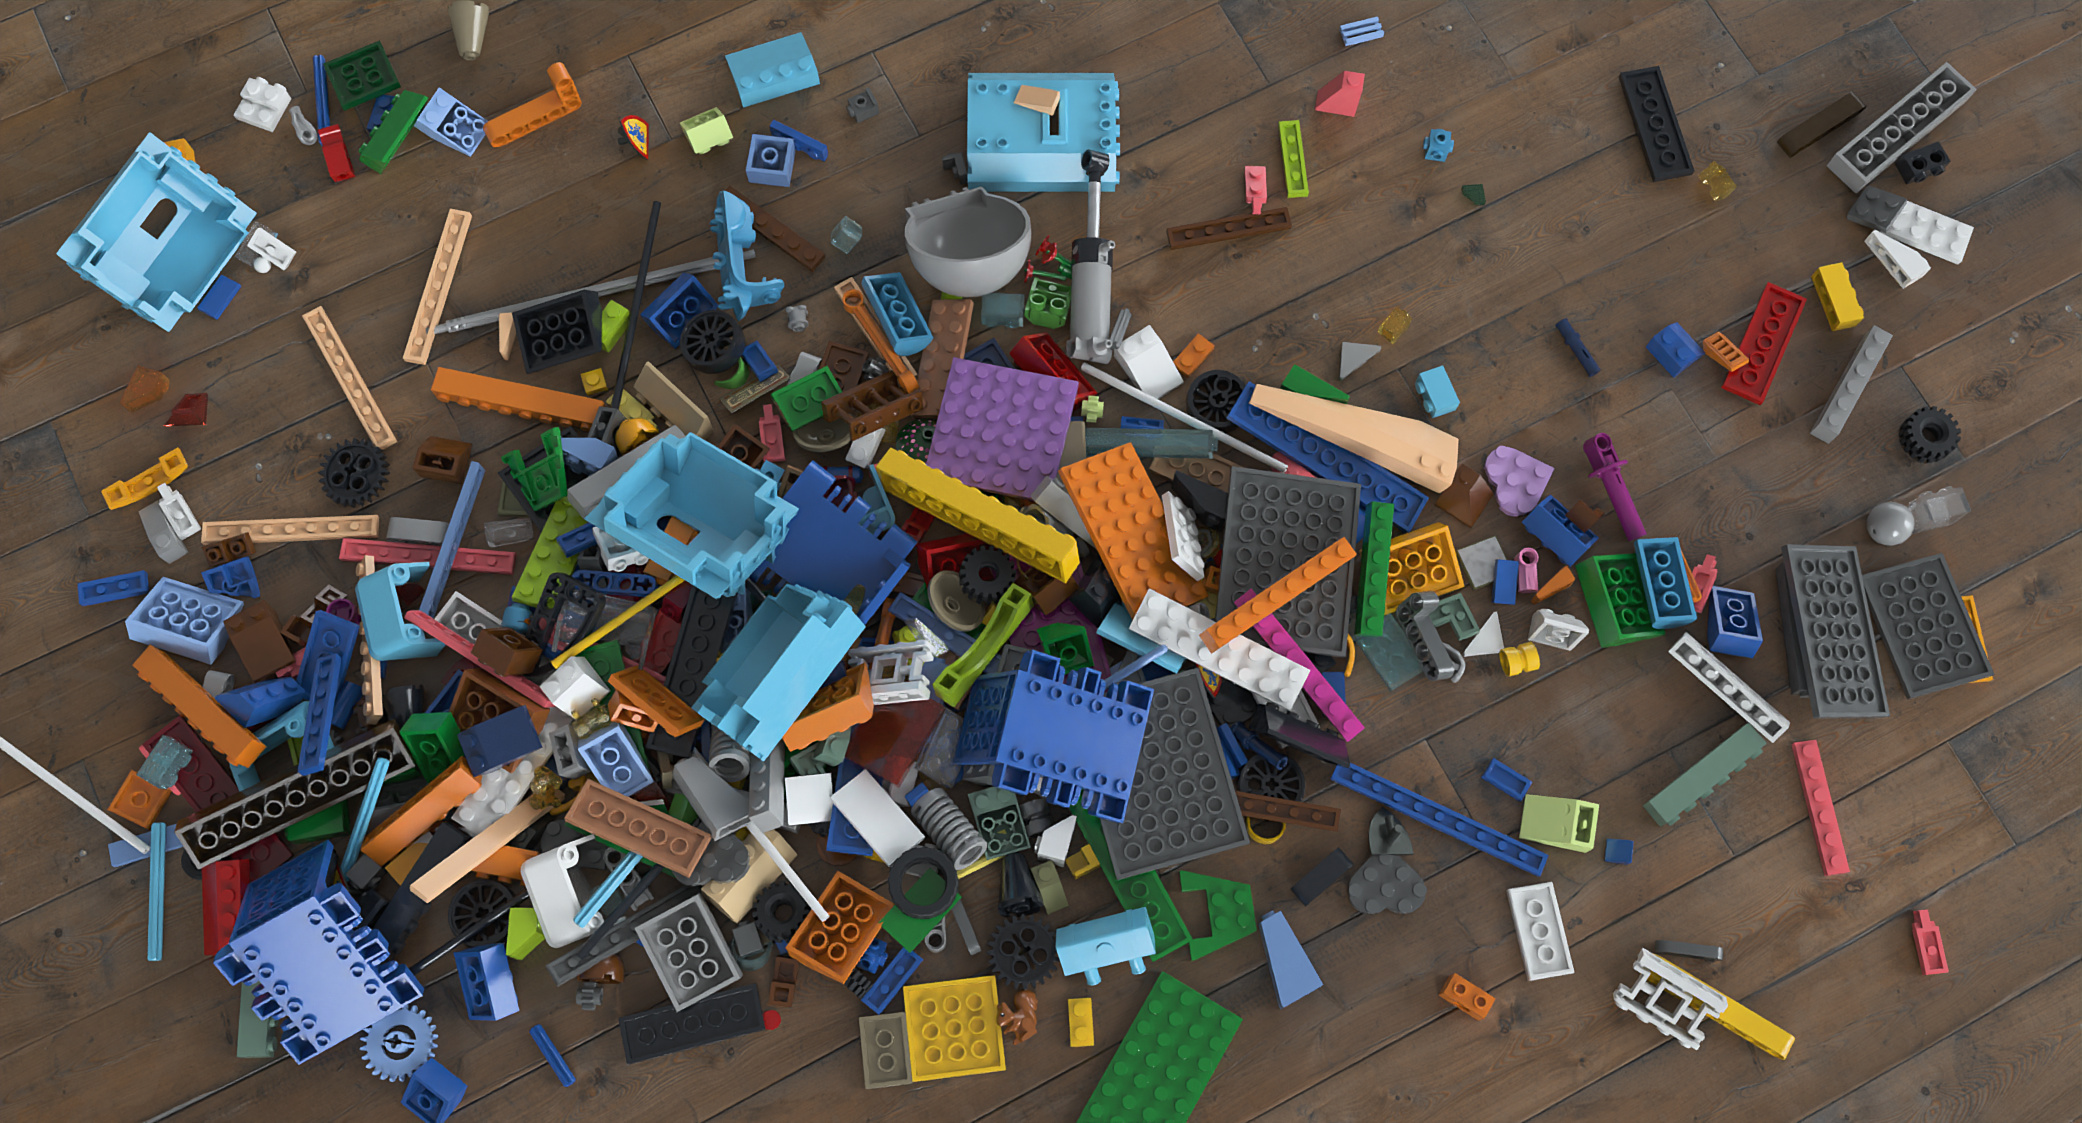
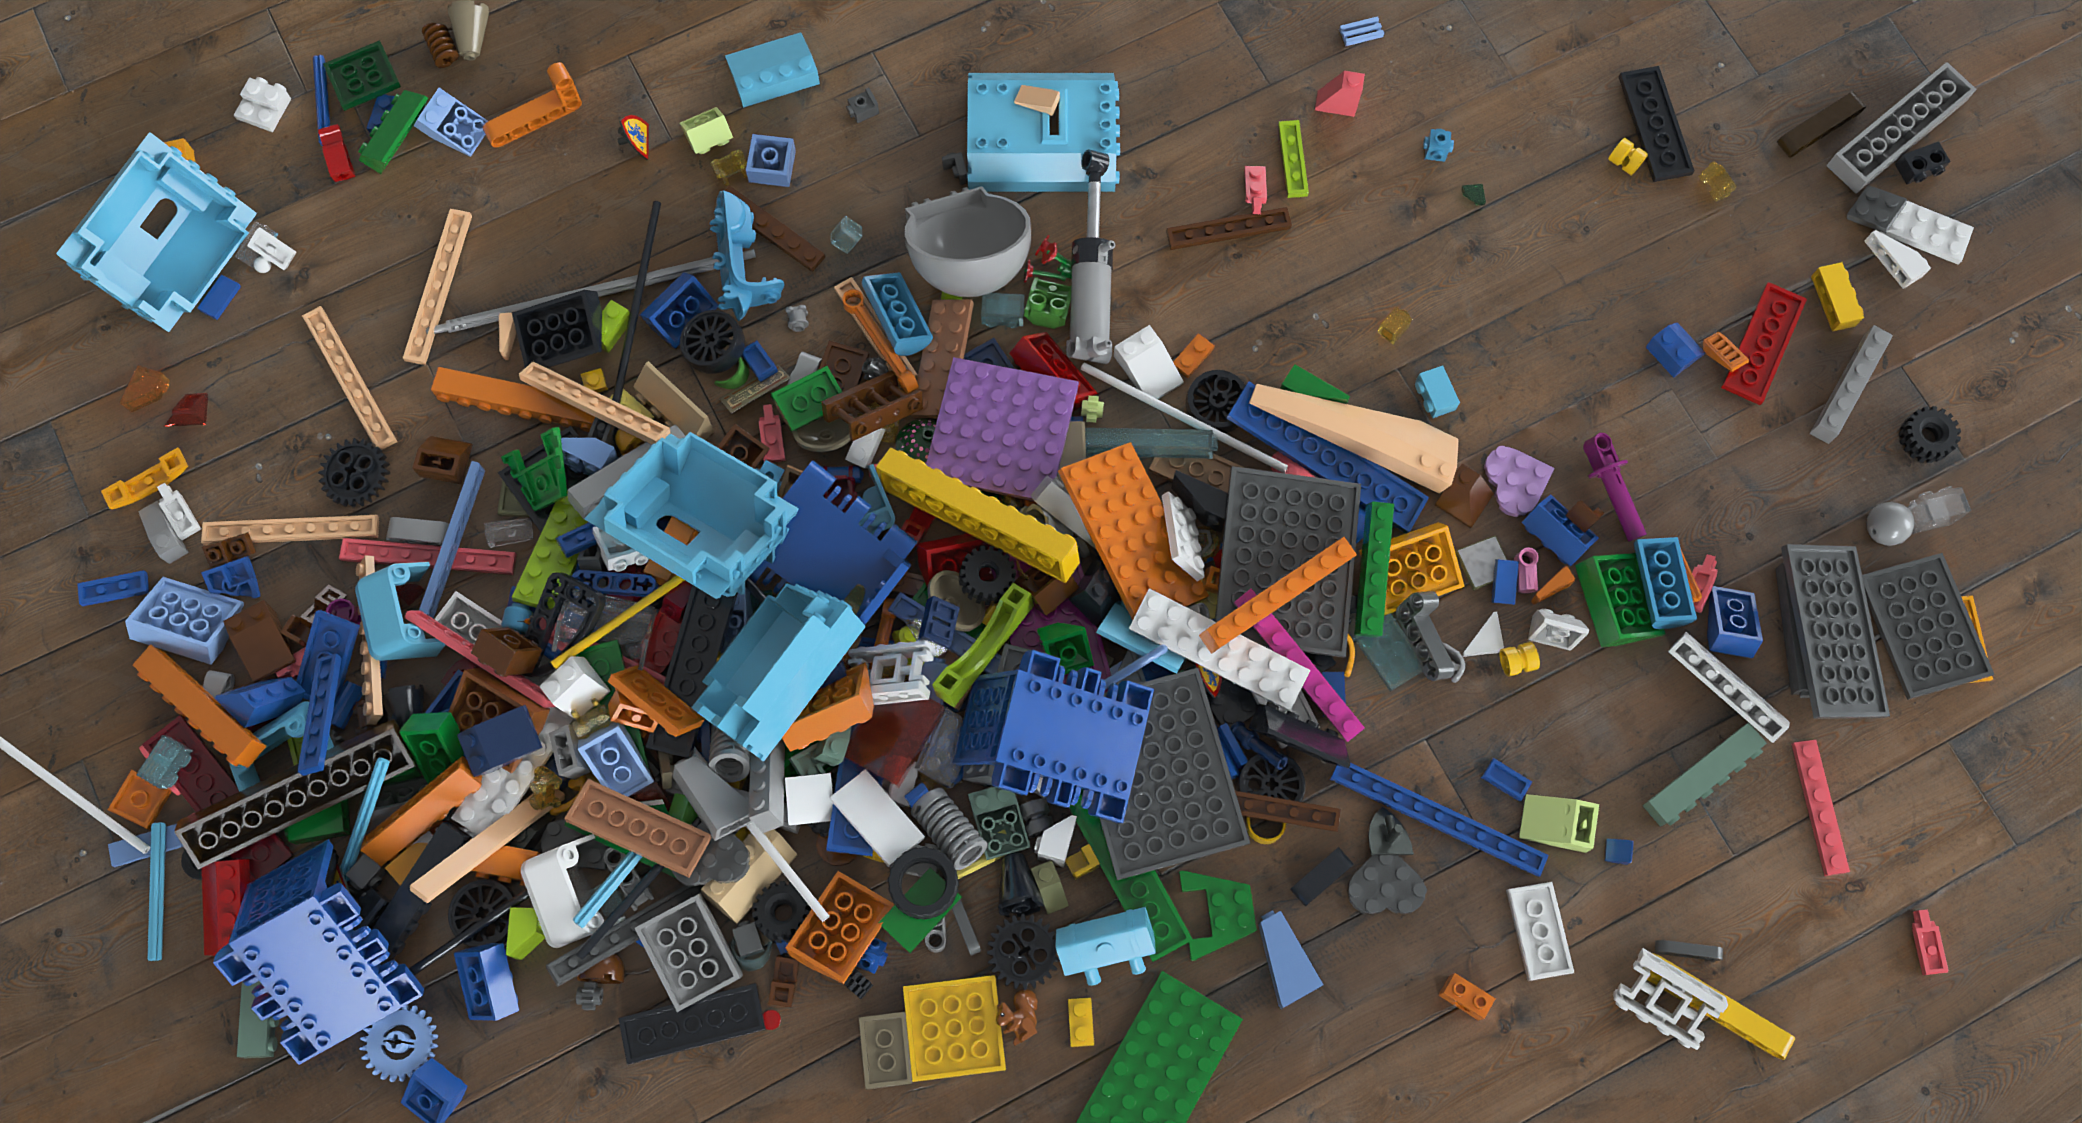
light grey piece [289,106,318,145] -> none
blue axle [529,1024,576,1087] -> none
blue plate [770,119,828,162] -> none
blue plate [861,947,923,1015] -> none
axle [1109,308,1132,350] -> none
blue plate [1120,416,1164,438] -> none
light grey tile [1339,342,1381,381] -> none
sand green plate [1429,593,1480,641] -> none
dark blue pin [1555,318,1601,377] -> none
none -> reddish brown piece [422,23,459,68]
none -> light nougat plate [519,362,671,444]
none -> clear yellow piece [710,149,747,186]
none -> dark blue piece [918,596,960,649]
none -> yellow wheel [1608,138,1648,176]

